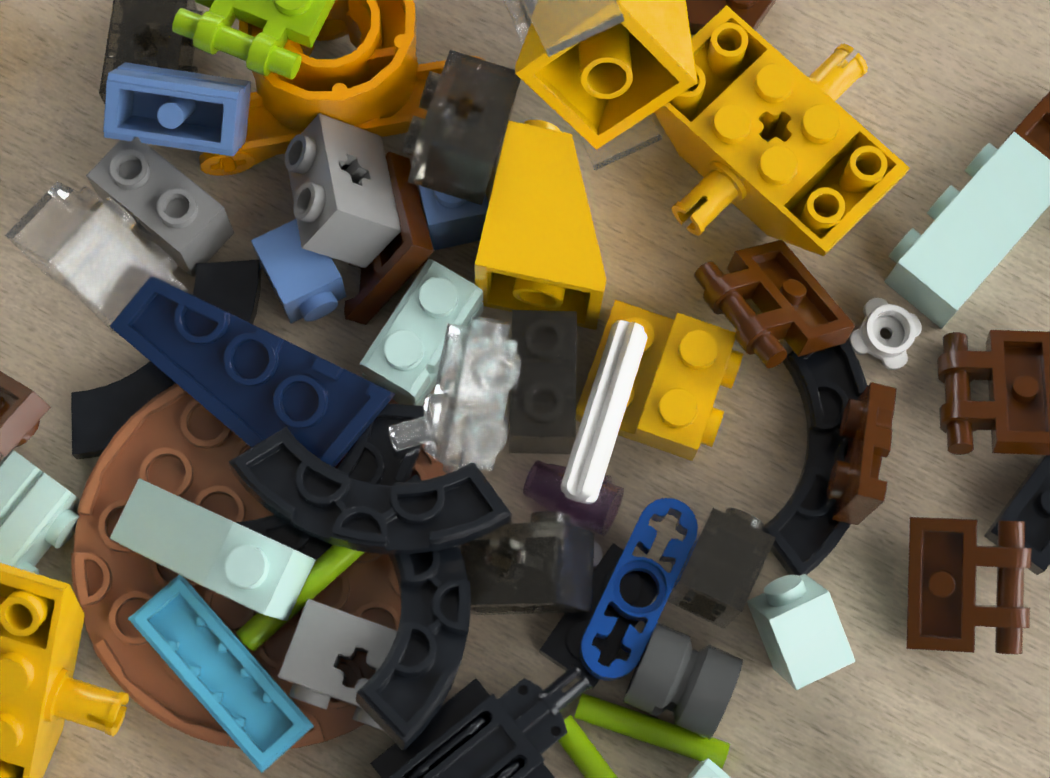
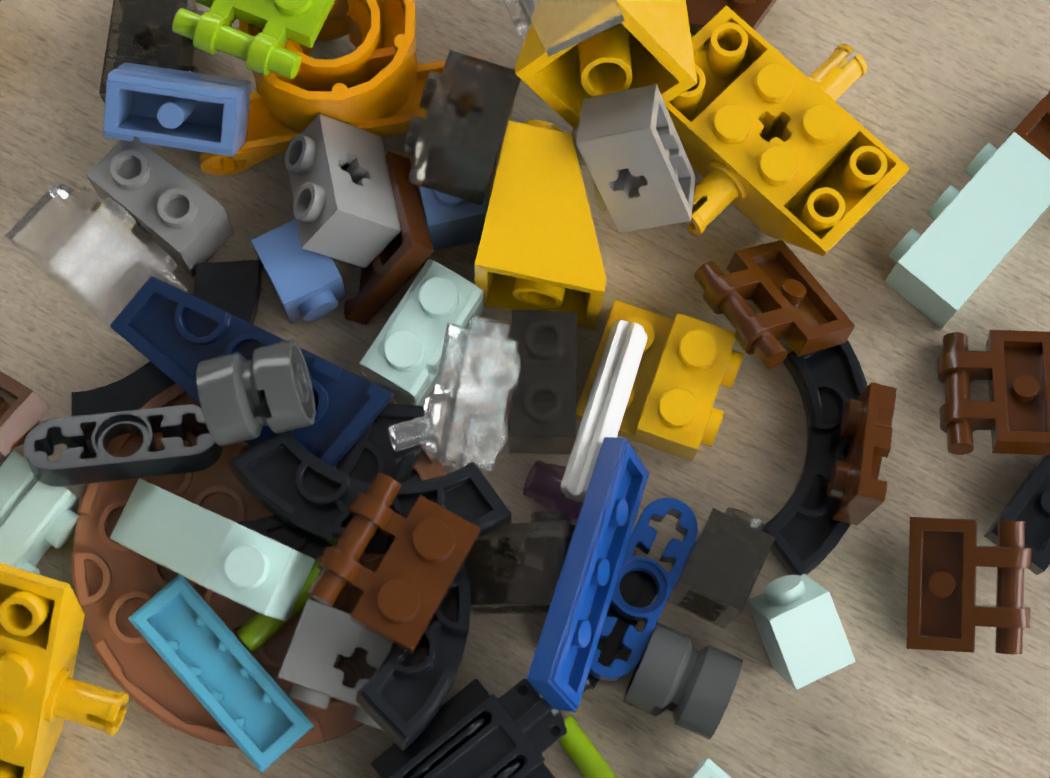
lime piece [574,693,730,769] -> none
white plate [849,298,922,370] -> none
none -> black beam [24,404,223,487]
none -> dark grey wheel [196,339,316,446]
none -> reddish brown plate [308,473,481,654]
none -> blue tile [526,437,649,712]
none -> light grey brick [572,84,696,234]

